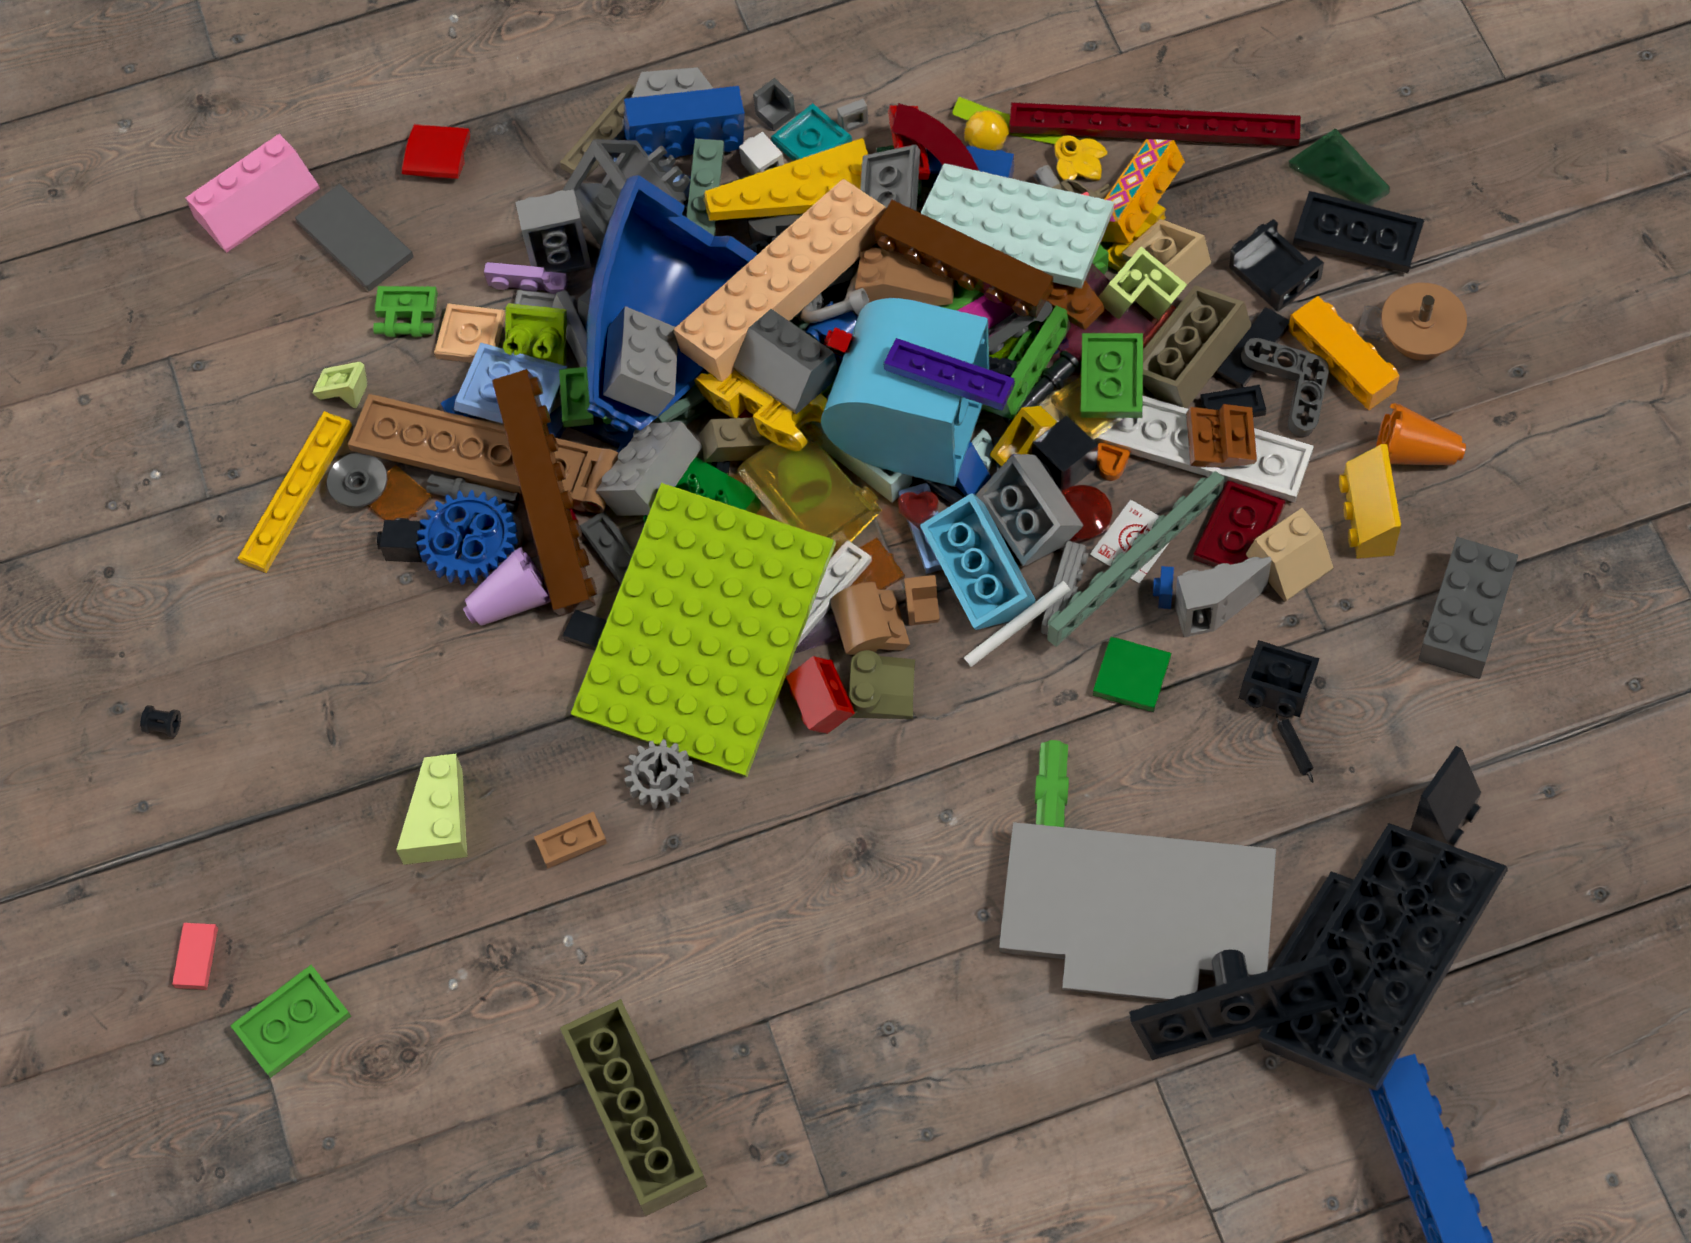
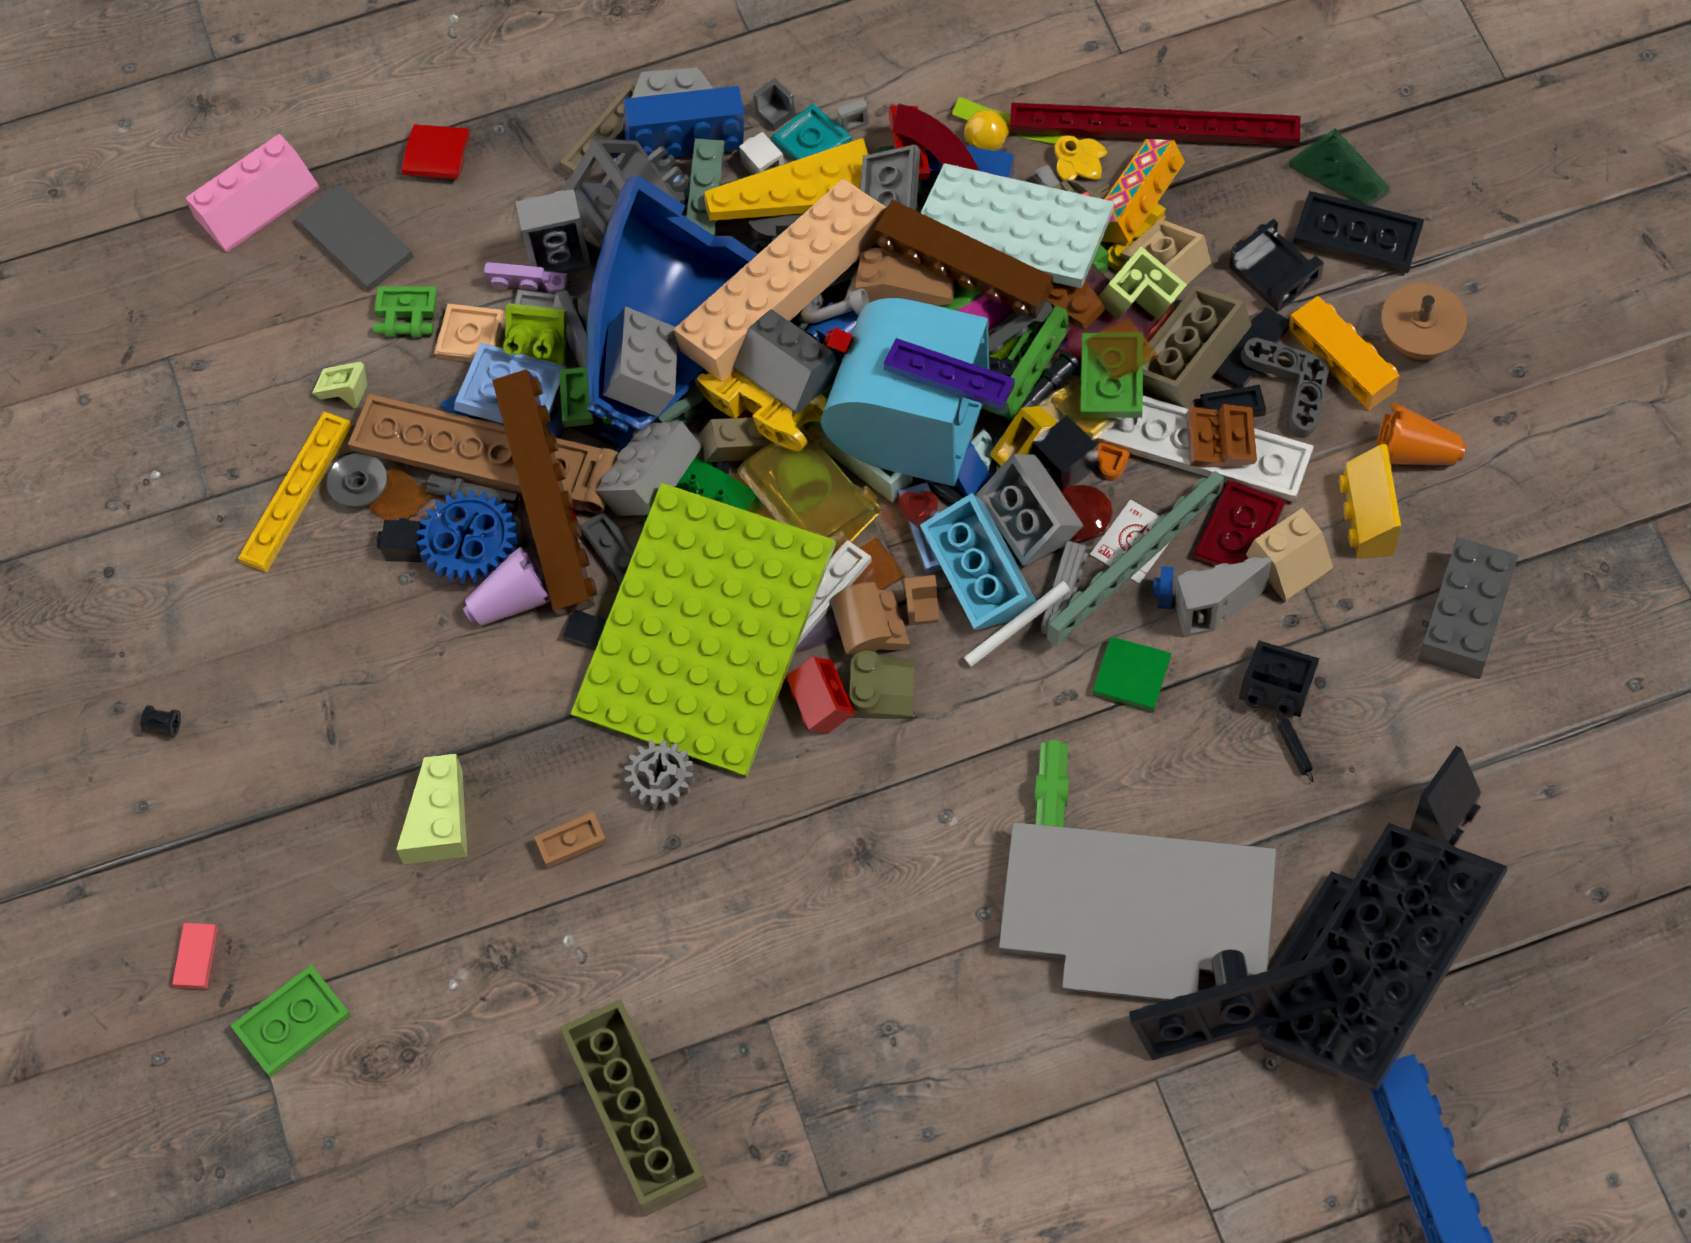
none -> clear orange piece [1086,317,1157,381]

